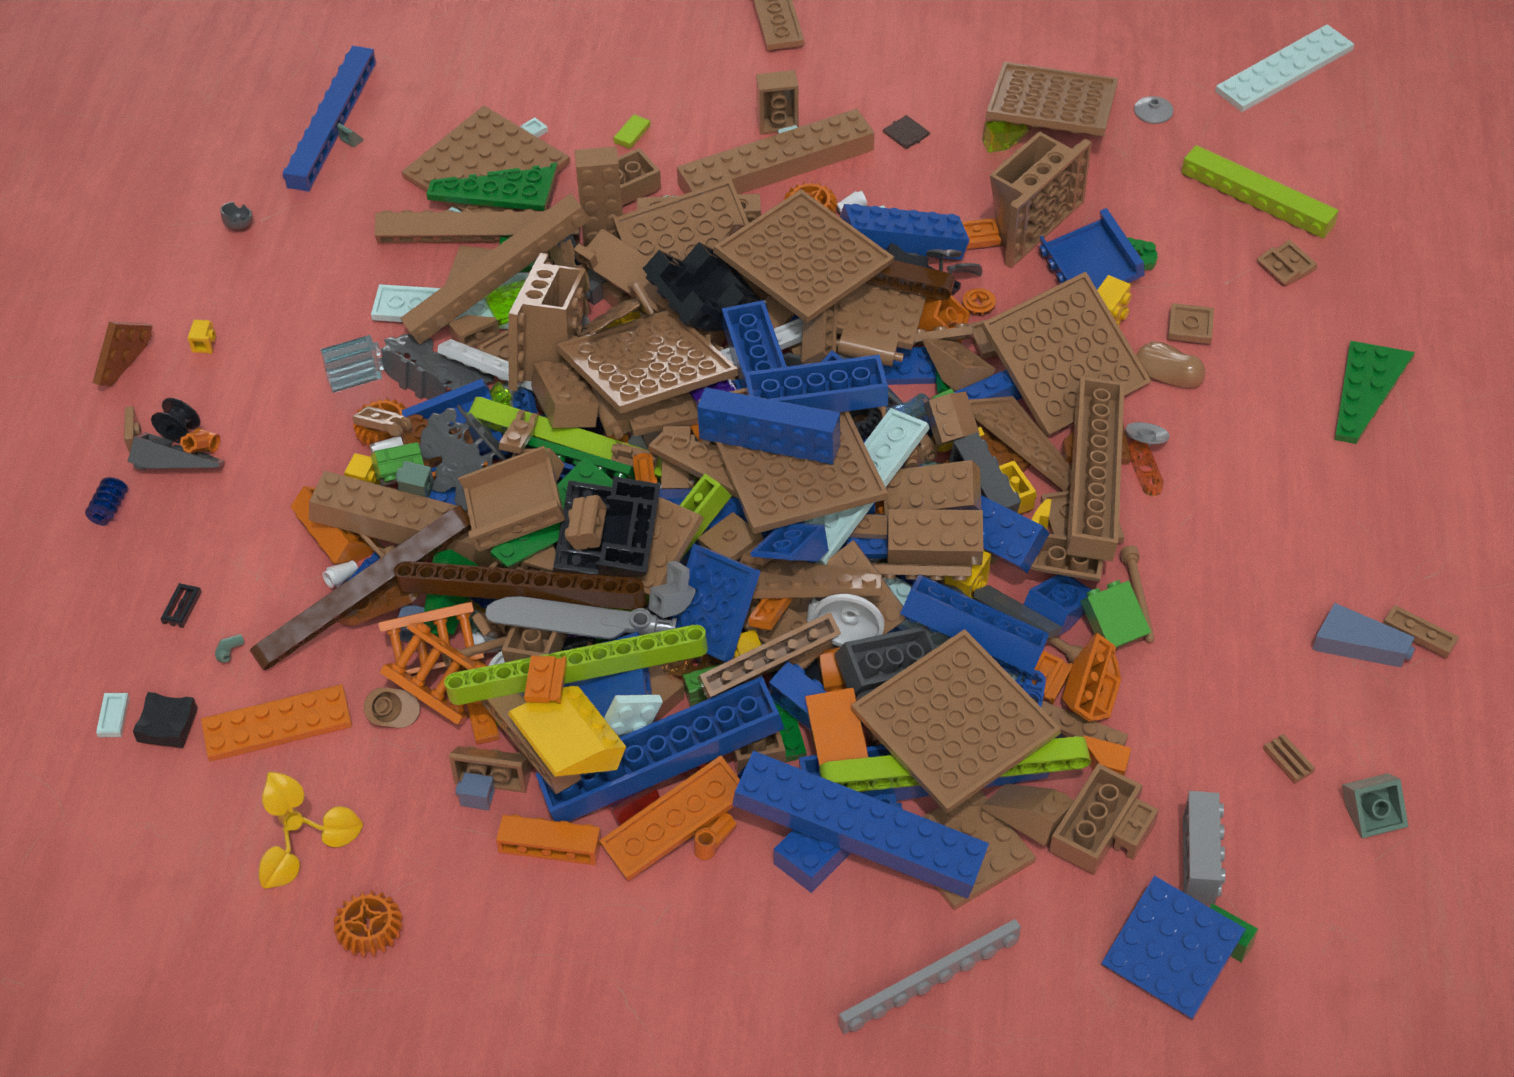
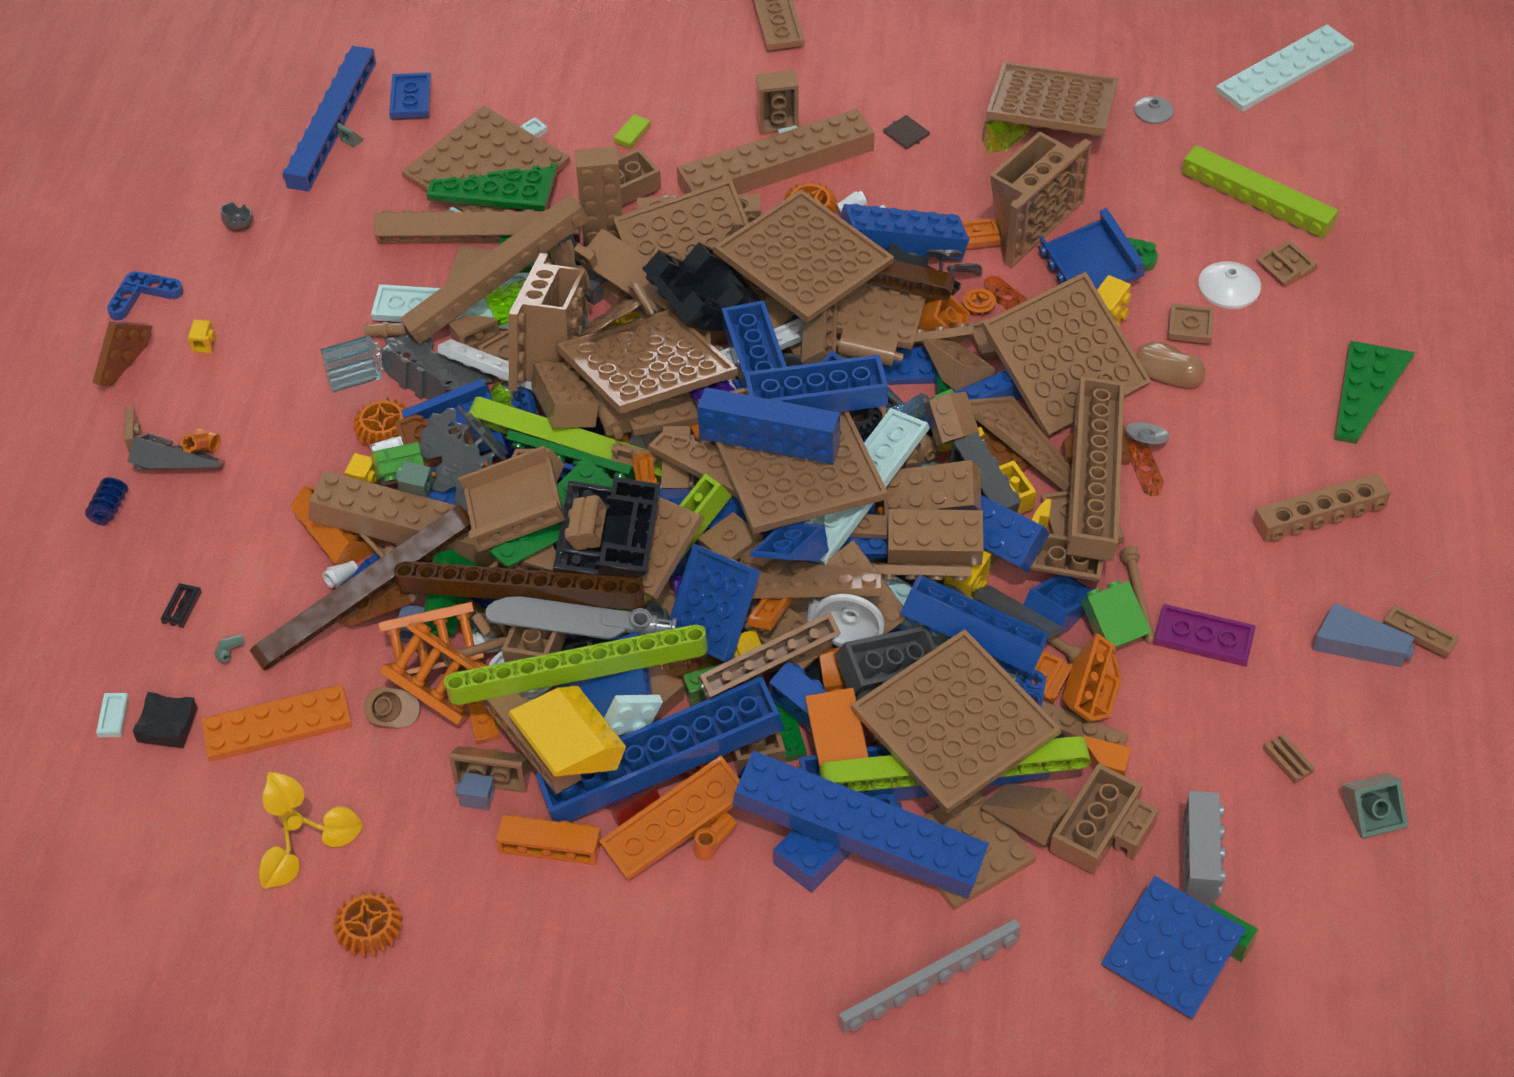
black piece [151,398,201,444] -> none
medium nougat hinge [352,406,412,437] -> none
medium nougat hinge [499,410,539,454] -> none
orange plate [524,655,567,703] -> none
light grey brick [649,560,695,618] -> none
none -> blue beam [107,271,184,320]
none -> medium nougat pin [364,321,408,338]
none -> blue plate [389,72,431,119]
none -> clear orange beam [984,276,1028,310]
none -> magenta tile [1153,604,1256,667]
none -> white dish [1198,261,1261,309]
none -> medium nougat brick [1252,473,1391,542]

